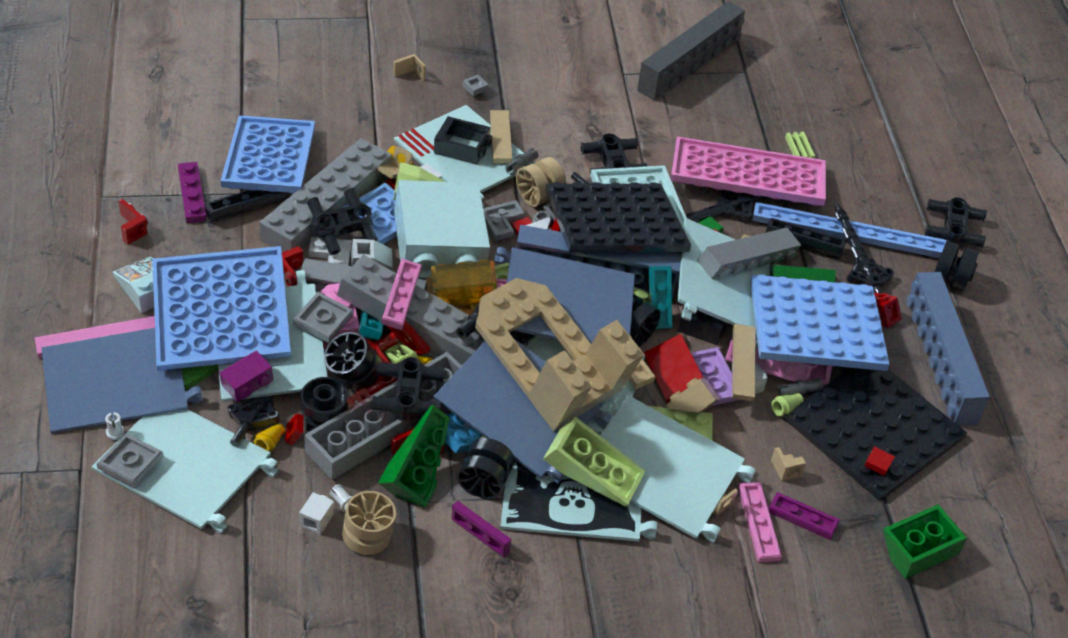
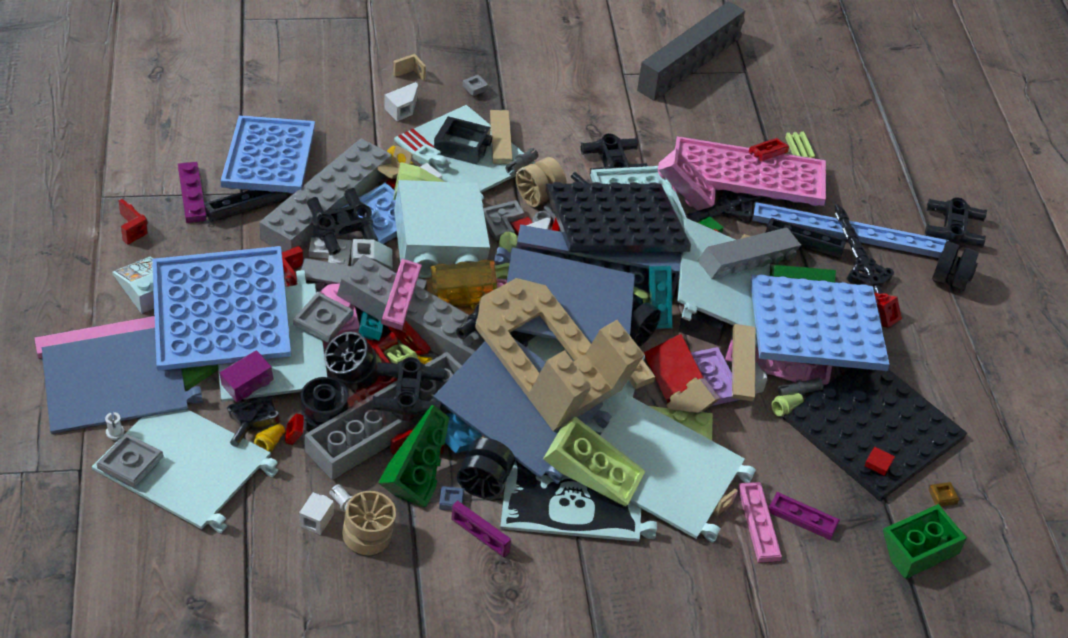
tan panel [771,447,806,481] -> none
sand blue brick [906,272,990,425] -> none
none -> white slope [384,82,418,121]
none -> light aqua plate [413,144,447,172]
none -> sand blue tile [439,486,465,511]
none -> yellowish green cone [498,232,518,253]
none -> bright pink slope [658,148,715,211]
none -> red tile [748,138,789,161]
none -> pearl gold tile [928,482,959,507]

